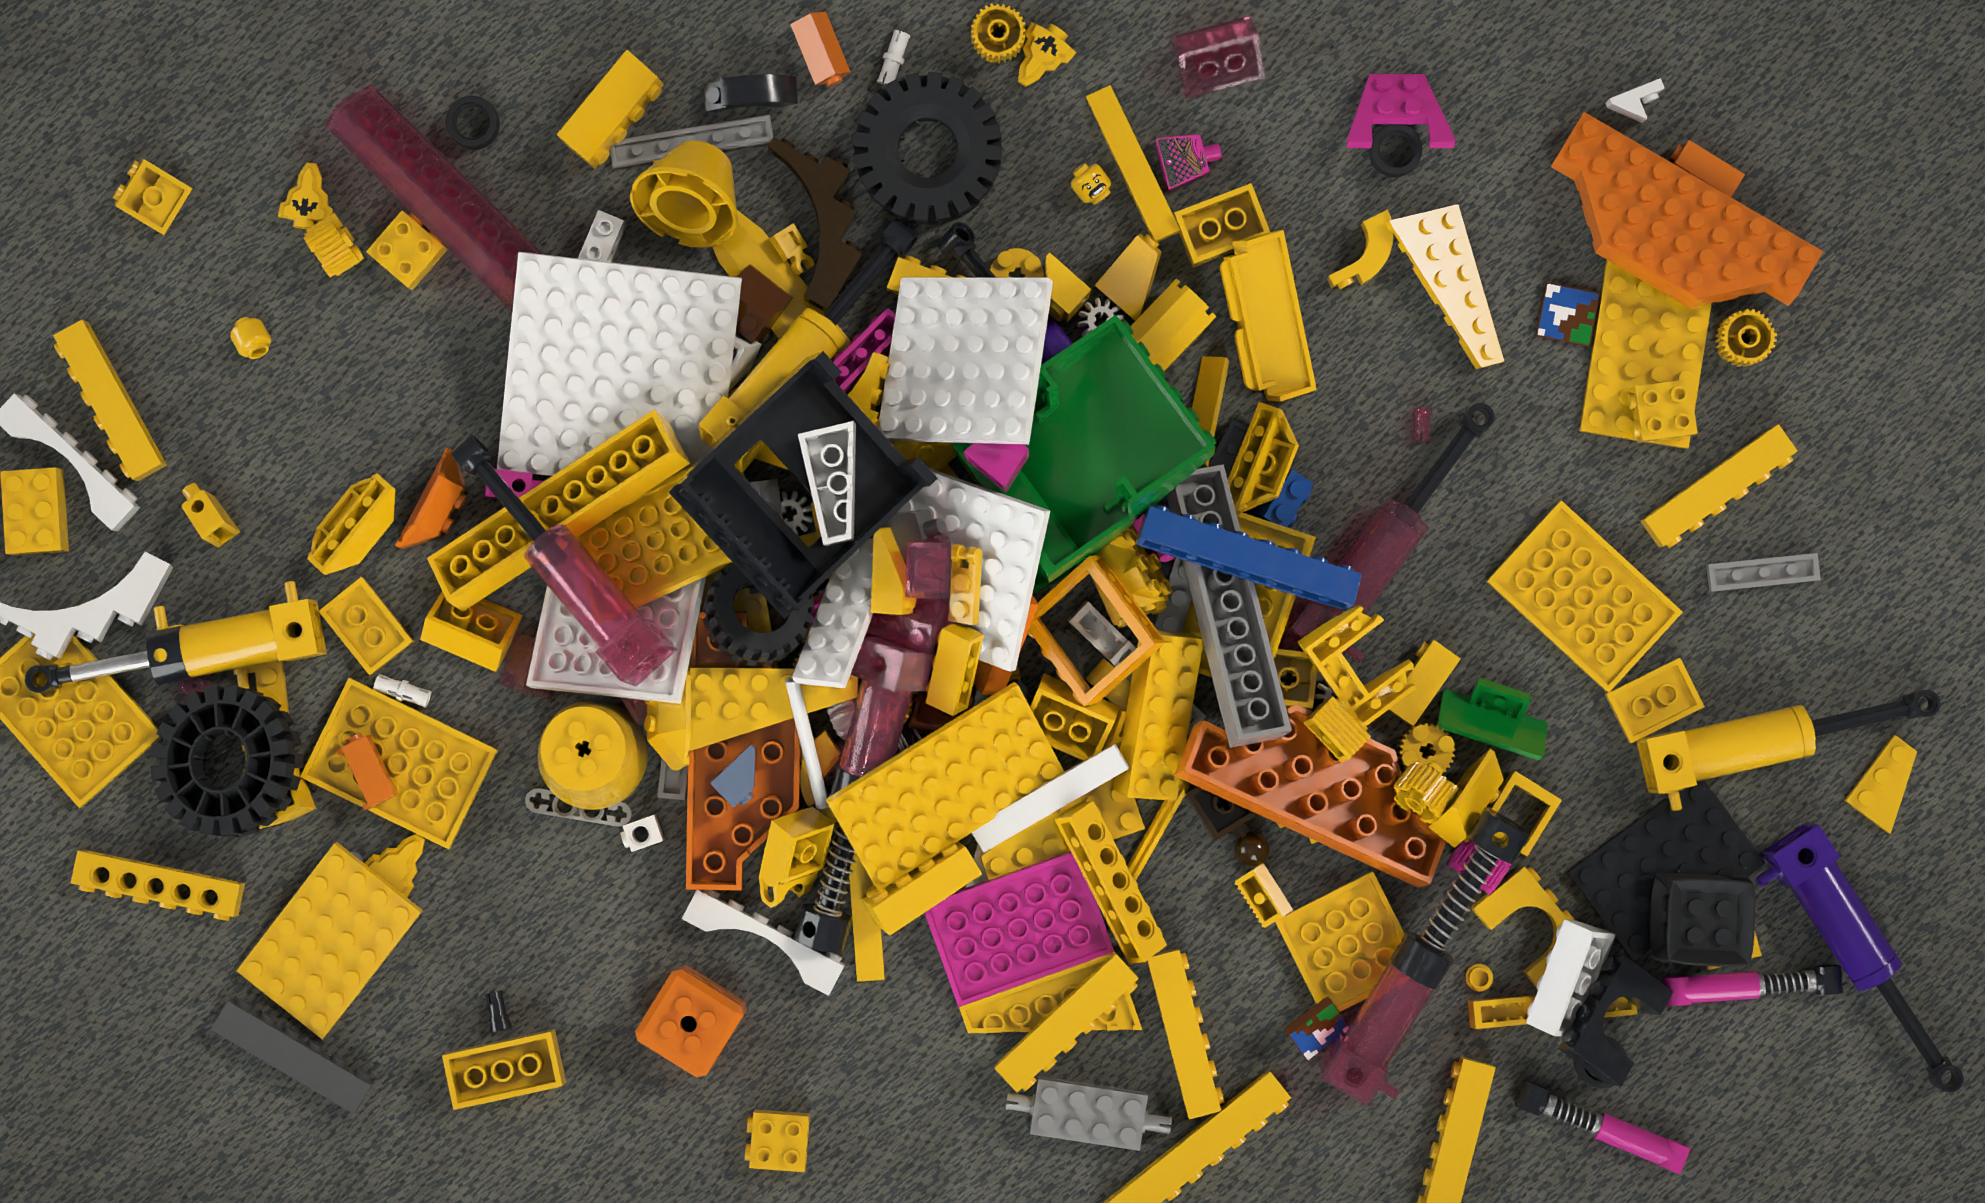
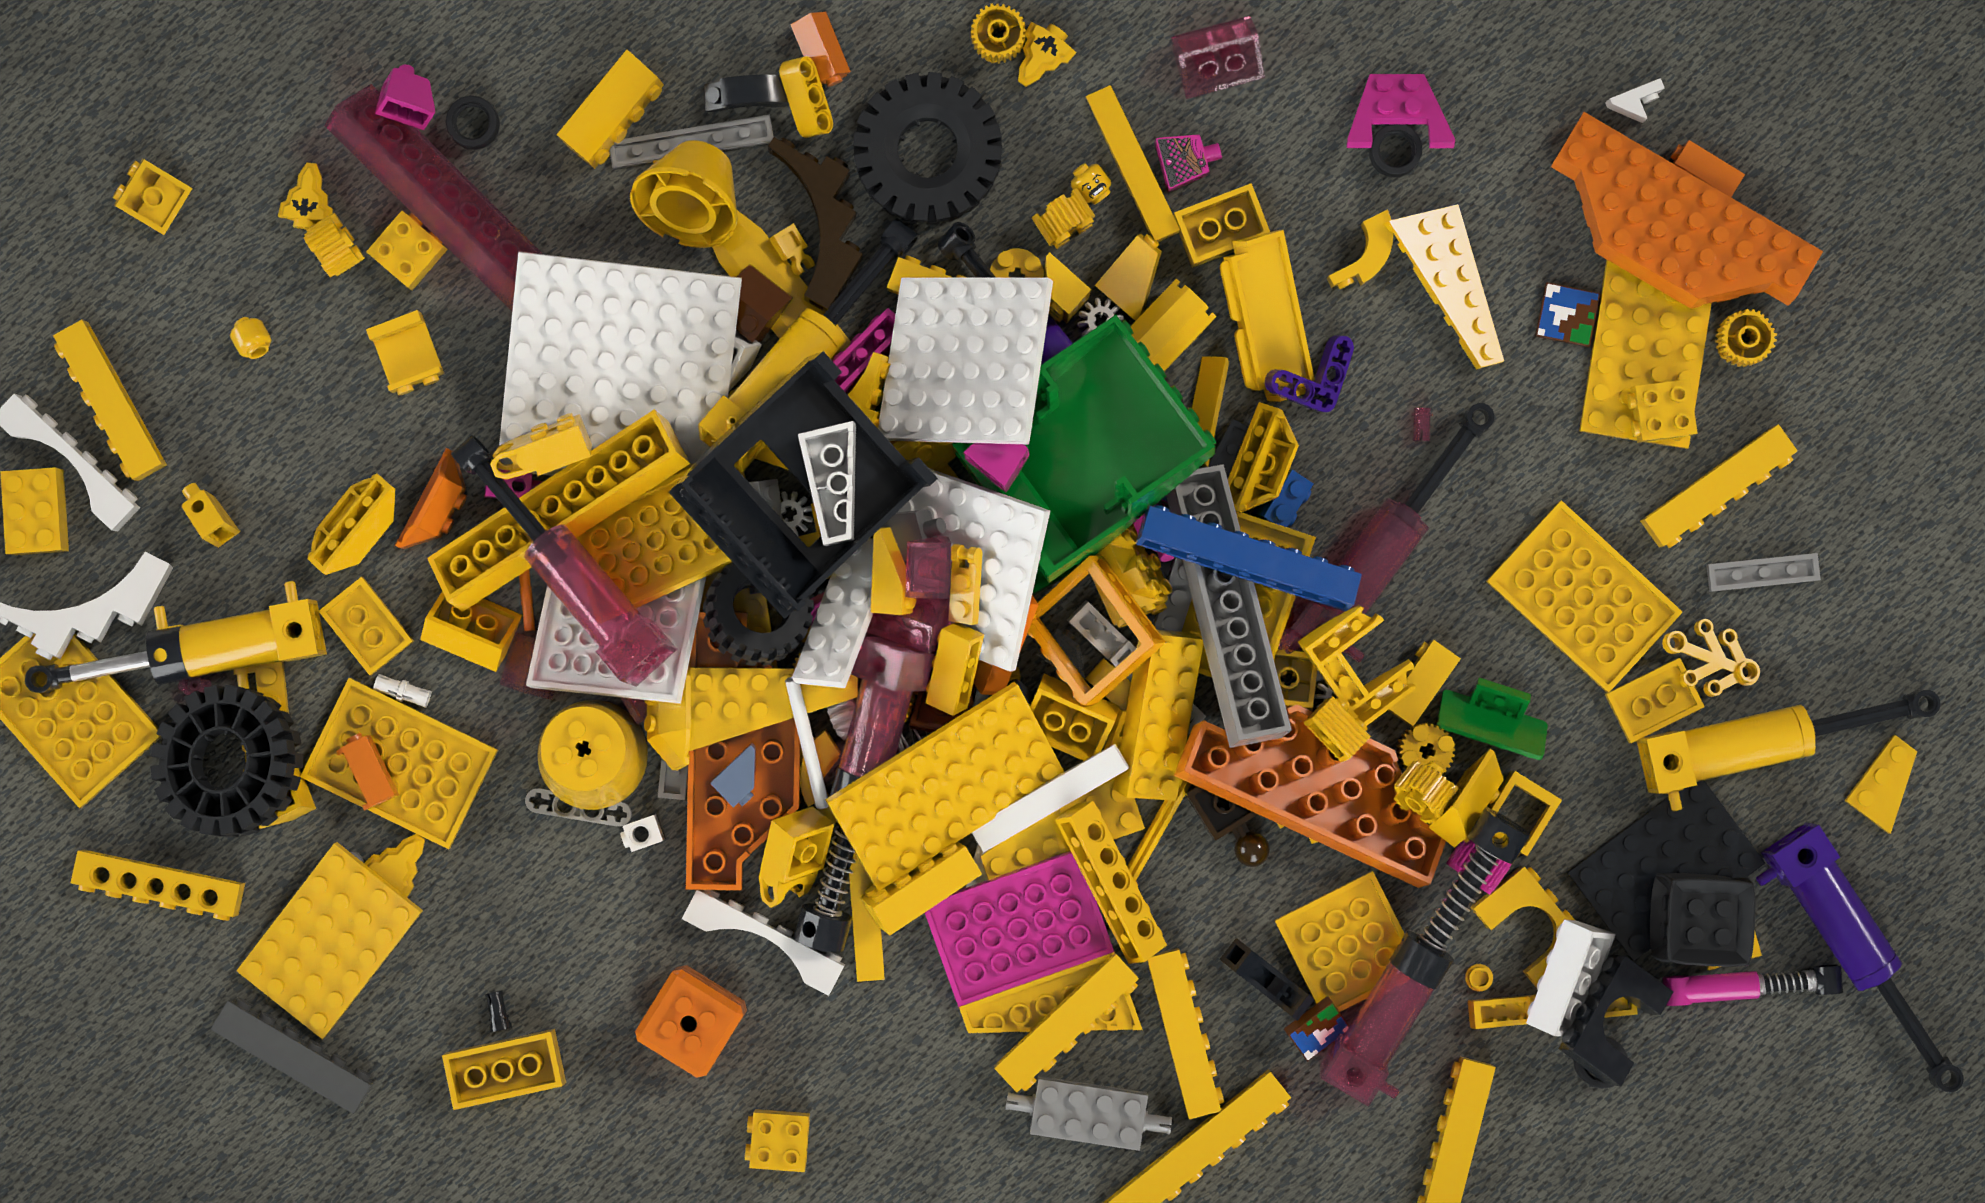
white brick [578,210,627,262] -> none
white pin [877,30,910,86] -> none
yellow brick [1235,863,1293,928] -> none
piece [1514,1080,1691,1174] -> none
none -> yellow panel [366,310,444,396]
none -> dark pink torso [375,64,435,130]
none -> yellow brick [490,413,592,479]
none -> orange piece [519,569,535,631]
none -> yellow beam [779,56,833,138]
none -> yellow brick [1031,188,1095,249]
none -> black arch [1219,938,1314,1021]
none -> dark purple beam [1265,335,1354,412]
none -> clear pink plate [1278,628,1302,654]
none -> yellow plant [1662,619,1760,697]

